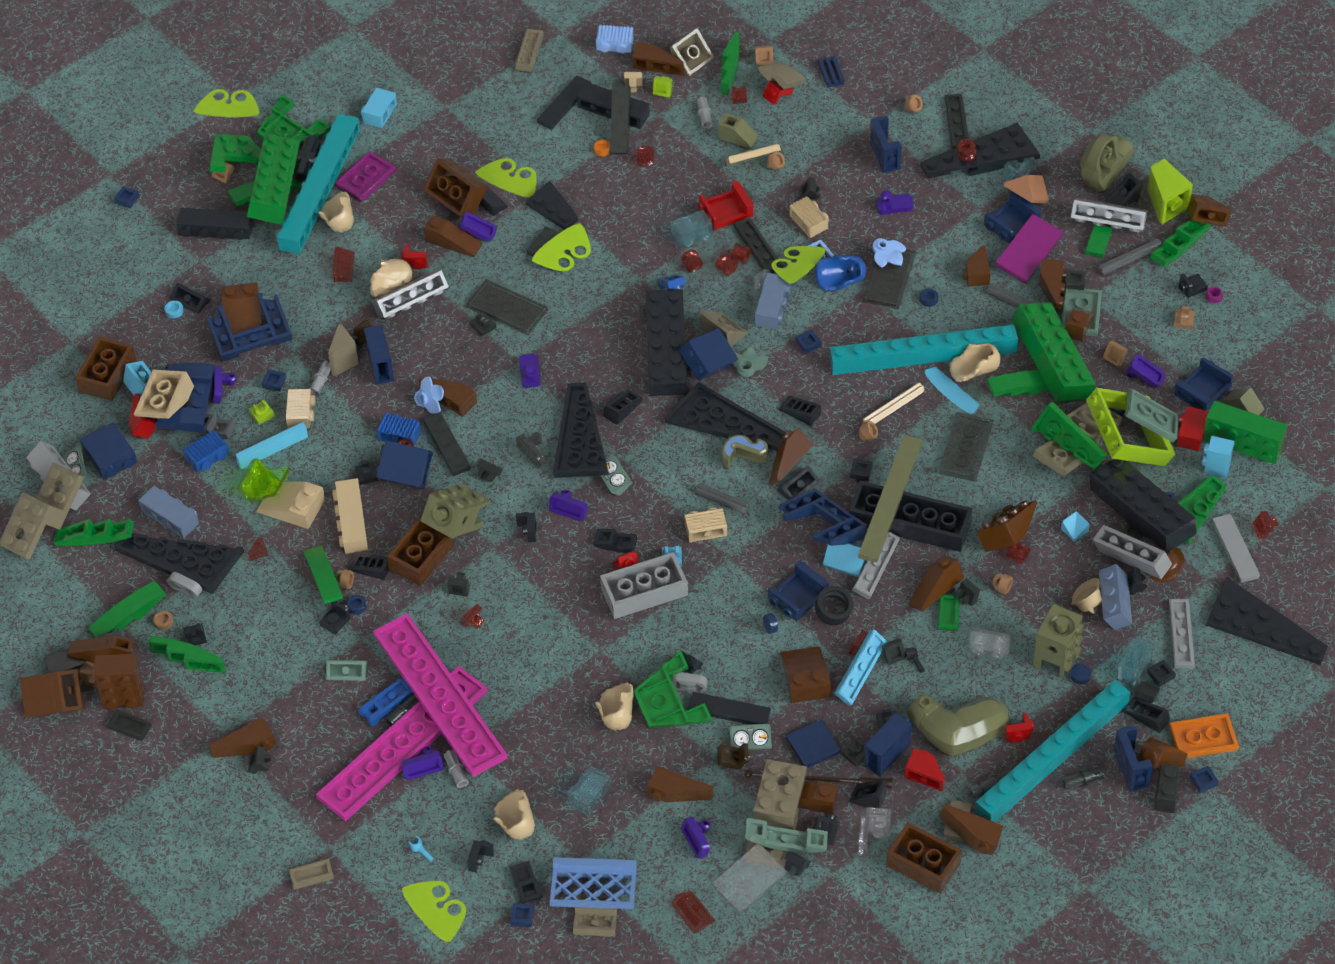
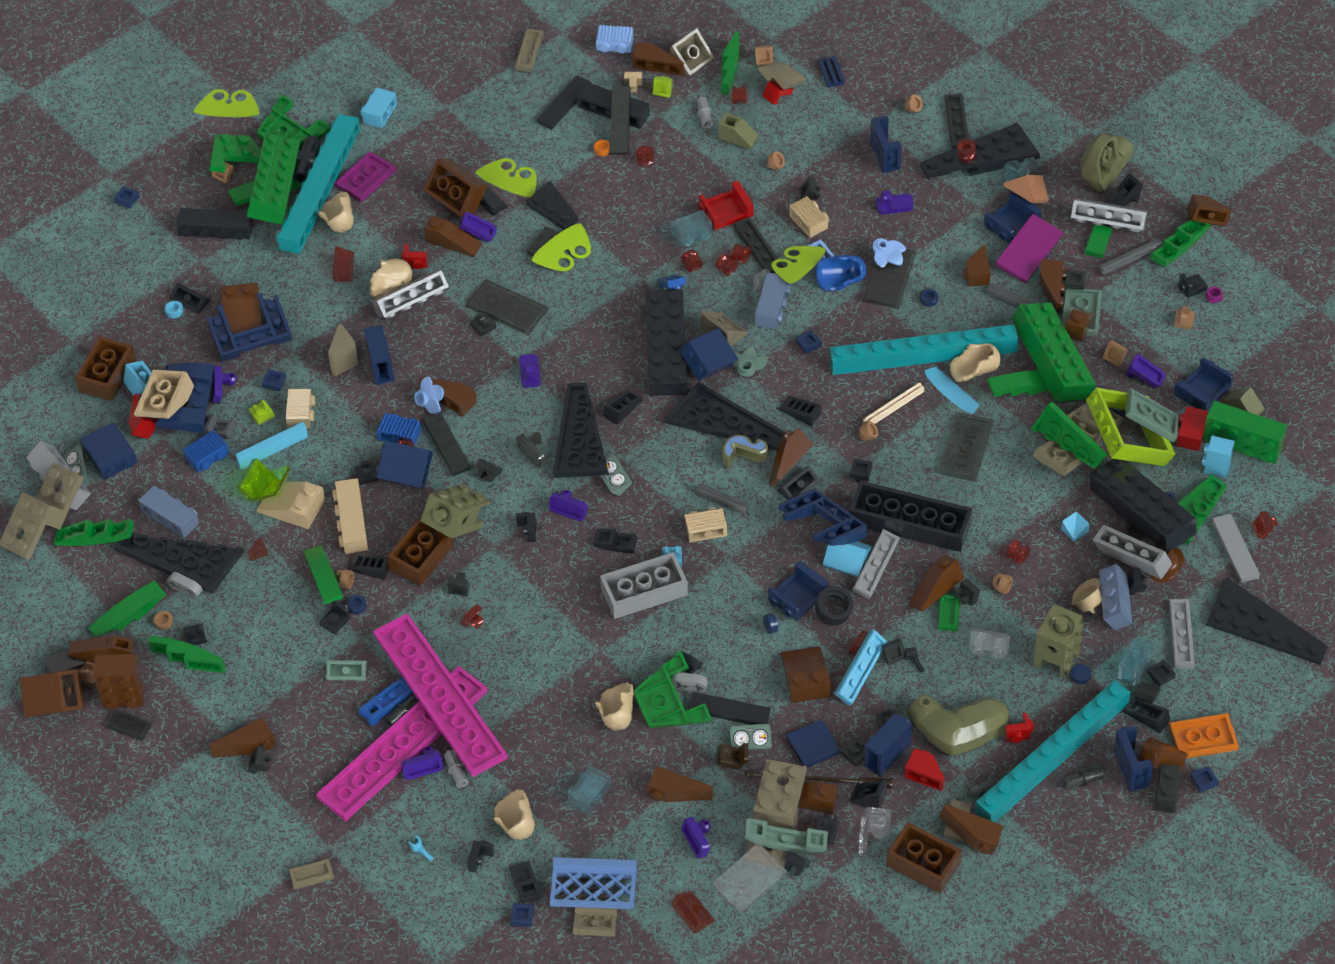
light grey axle [309,360,331,396] -> none
dark brown bracket [350,320,371,345] -> none
lime piece [402,881,466,942] -> none
red bracket [612,551,639,571] -> none
tan tile [725,144,781,166] -> none
olive tile [858,435,922,563] -> none
reddish brown slope [976,500,1037,552] -> none
lime slope [1148,159,1193,224] -> none

